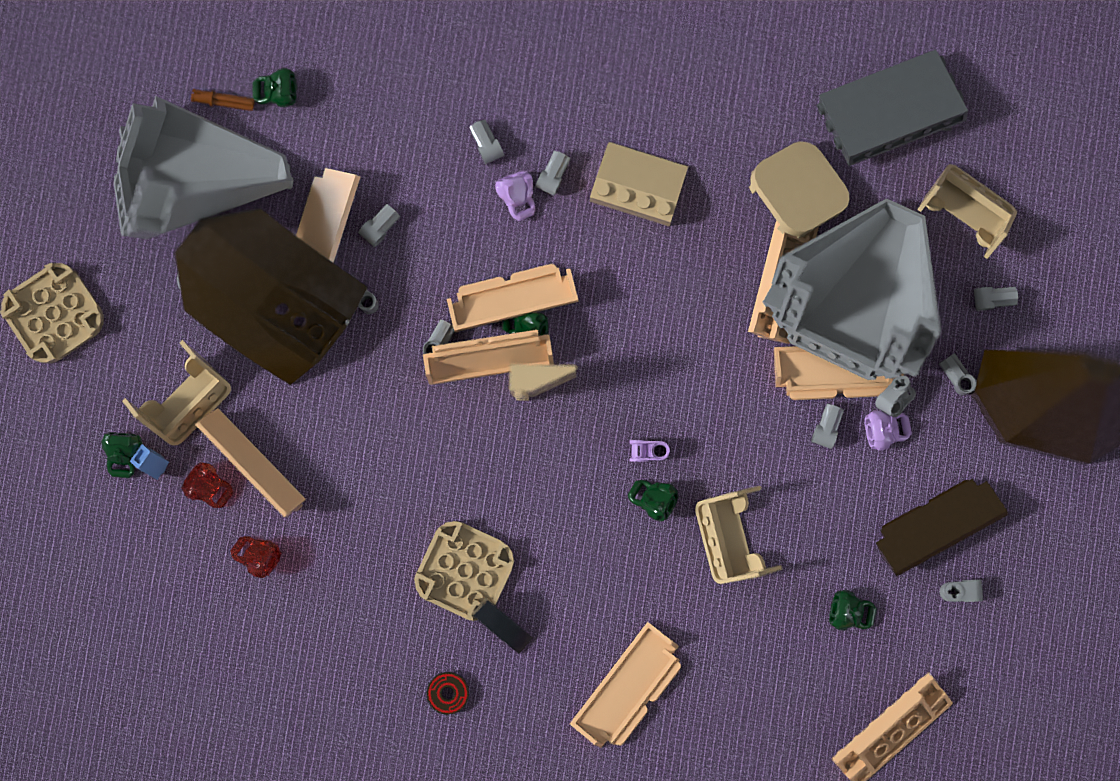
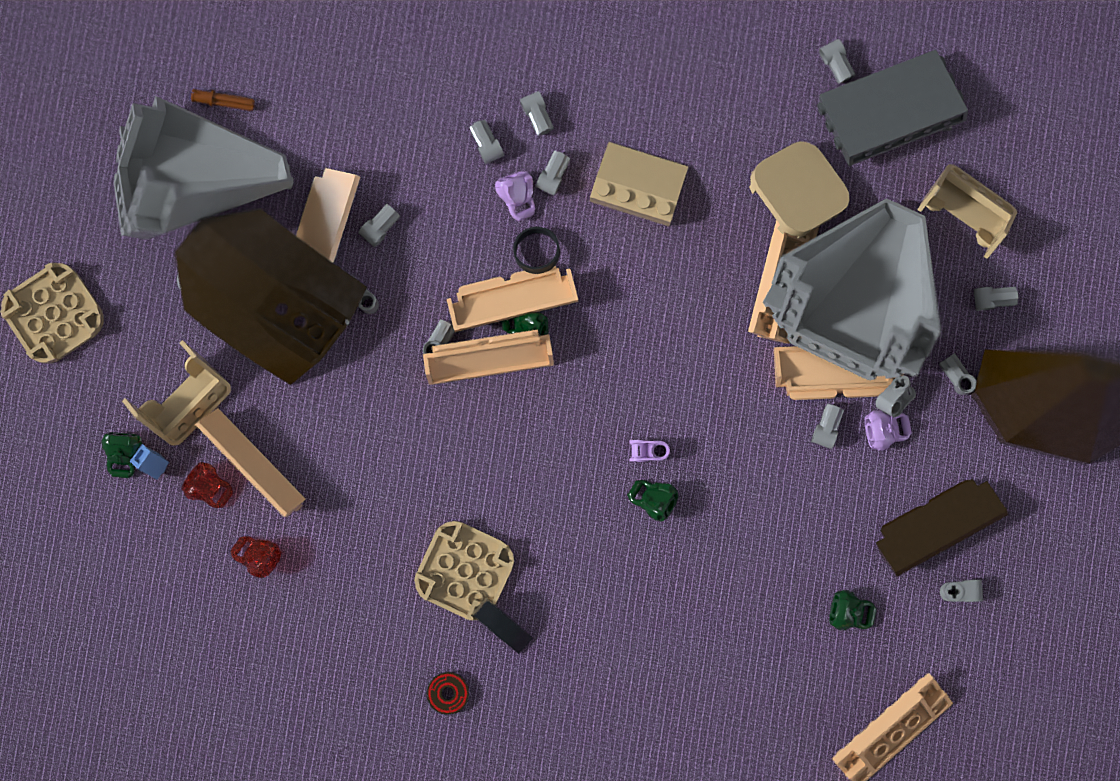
dark green piece [252,67,297,108] -> none
tan slope [509,364,576,401] -> none
light nougat slope [570,622,681,748] -> none
tan windscreen [695,486,782,584] -> none
none -> black tyre [513,226,560,274]
none -> light grey piece [519,91,554,136]
none -> light grey piece [819,39,855,84]

